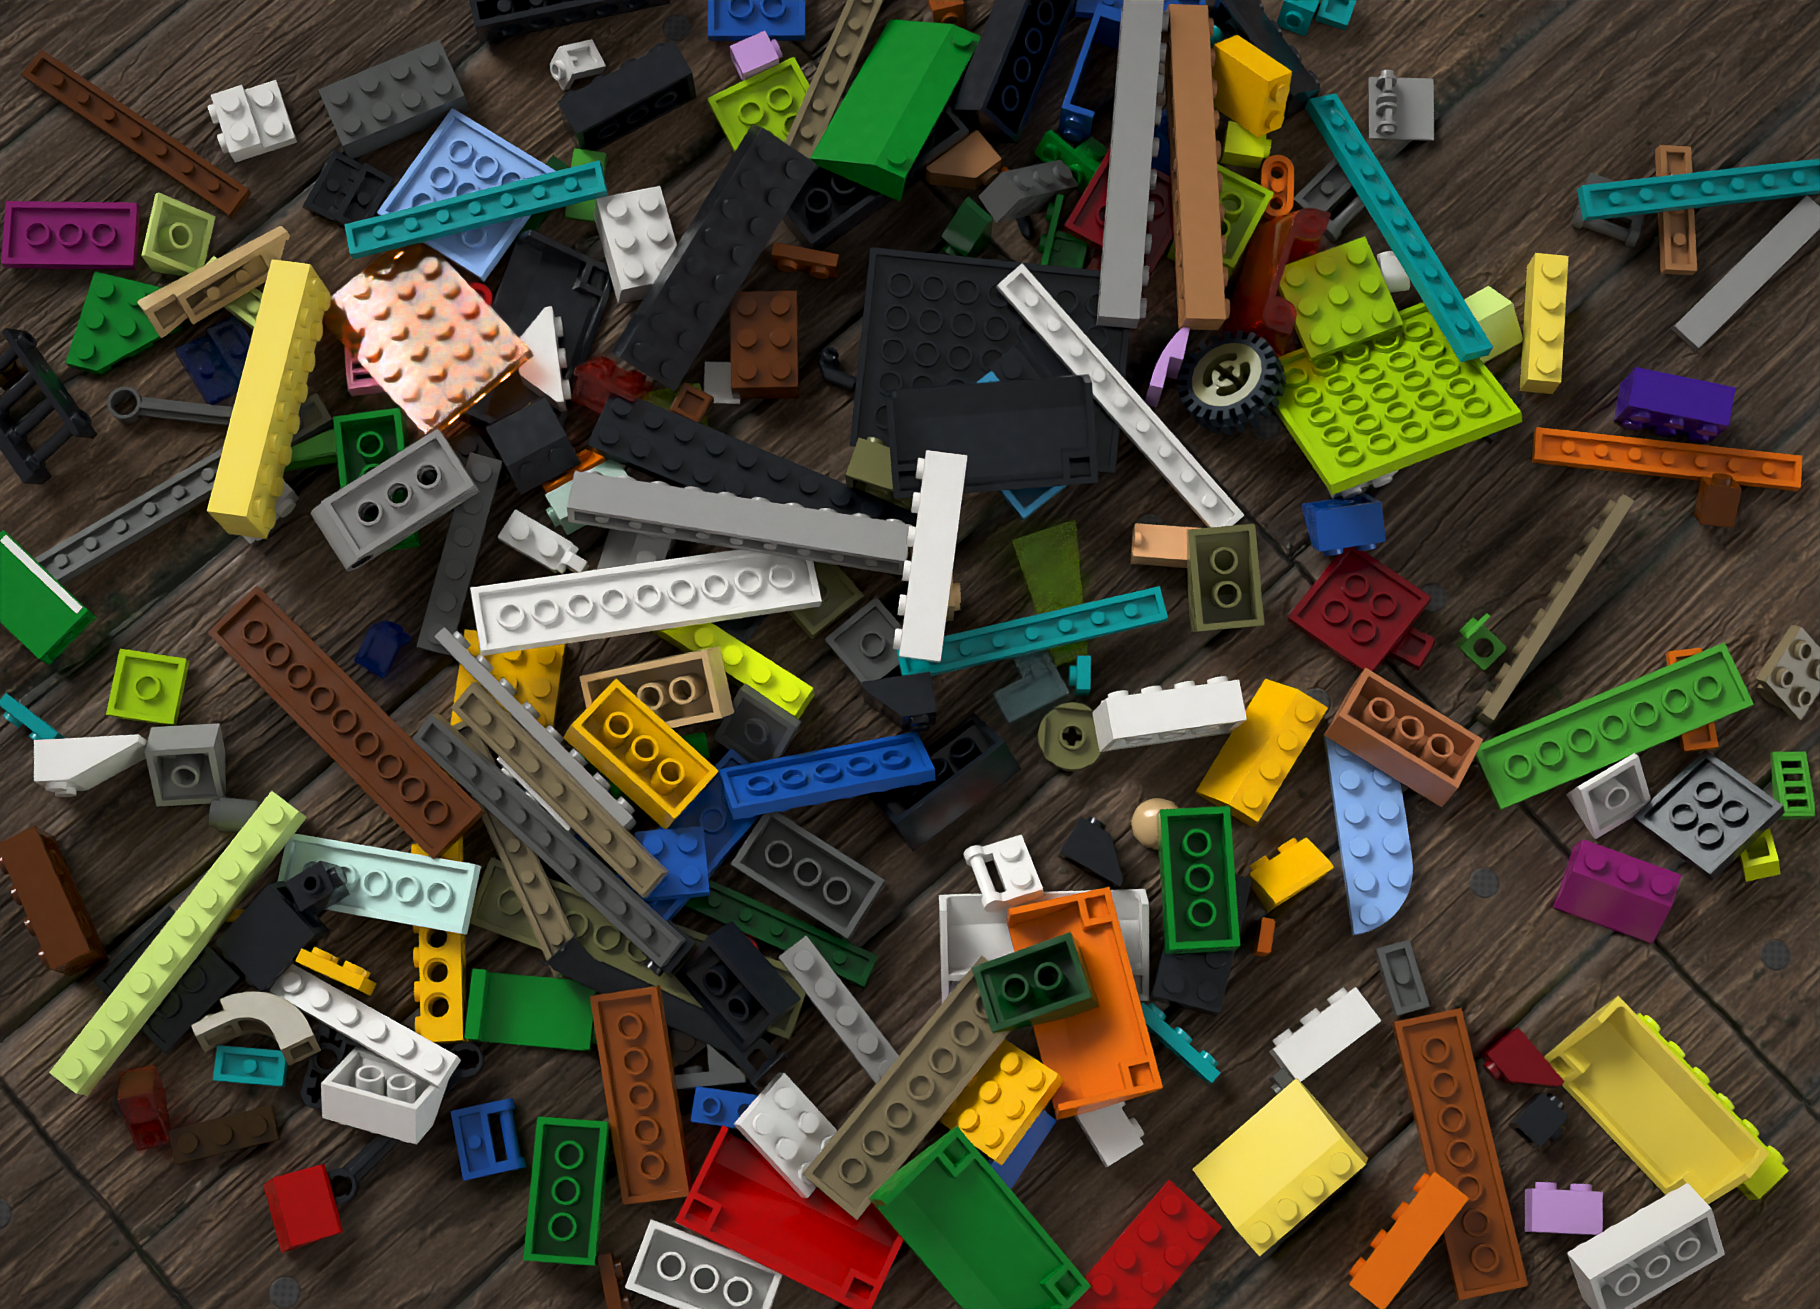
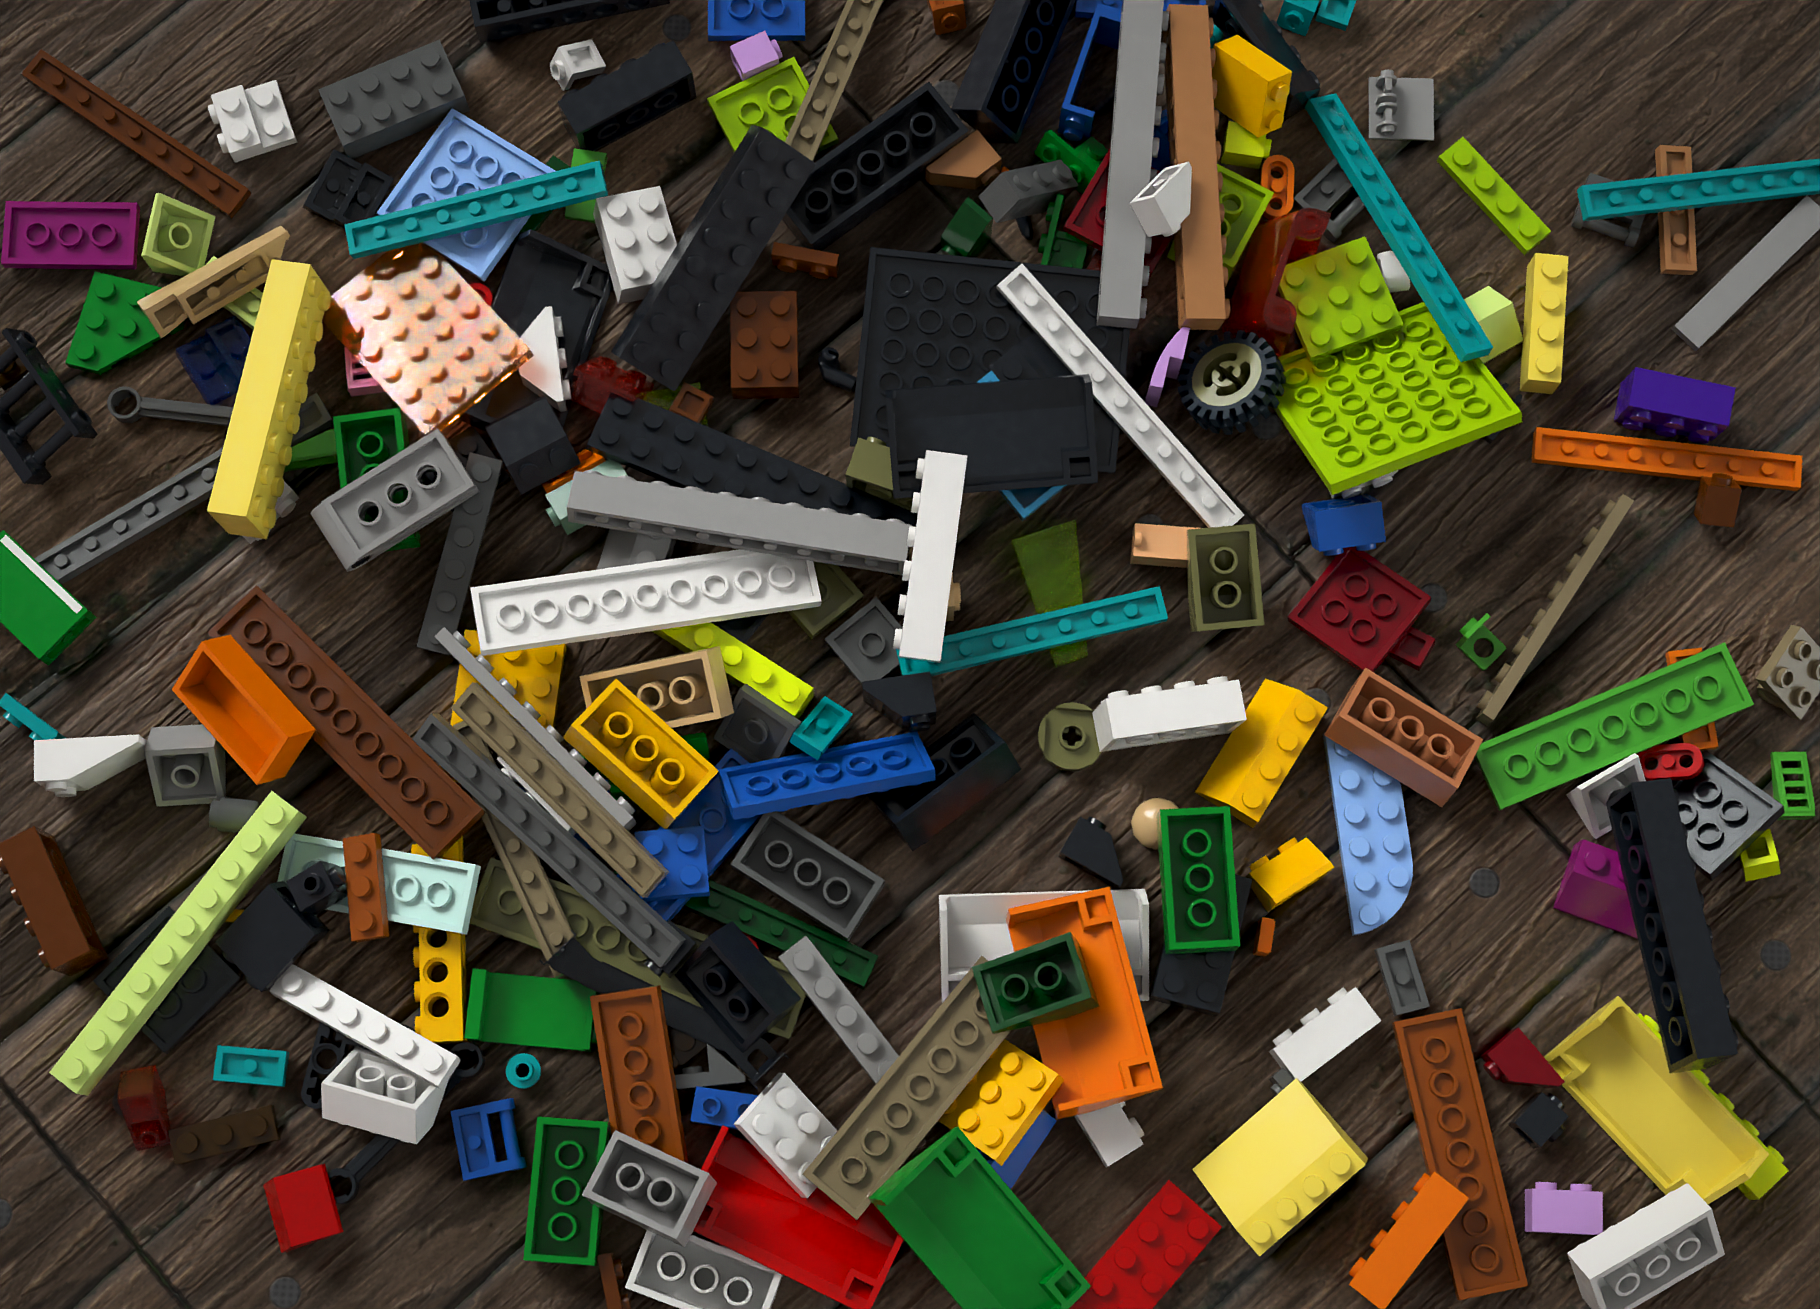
lime plate [106,649,190,726] -> none
arch [191,992,321,1066] -> none
yellow plate [295,947,377,996] -> none
clear blue bracket [354,621,411,678] -> none
white hinge [498,509,589,574] -> none
white sticker [704,362,740,404] -> none
green slope [810,19,981,202] -> none
white plate [963,835,1044,912] -> none
clear light blue plate [993,650,1069,725] -> none
teal plate [1069,656,1091,696] -> none
teal plate [1141,1002,1221,1085] -> none
none -> orange piece [172,635,316,785]
none -> dark orange plate [343,833,389,943]
none -> teal plate [506,1053,541,1089]
none -> light grey brick [582,1130,717,1248]
none -> teal plate [789,696,853,760]
none -> white slope [1130,162,1192,237]
none -> lime plate [1437,137,1551,255]
none -> black brick [1606,778,1738,1073]
none -> red plate [1637,743,1704,781]

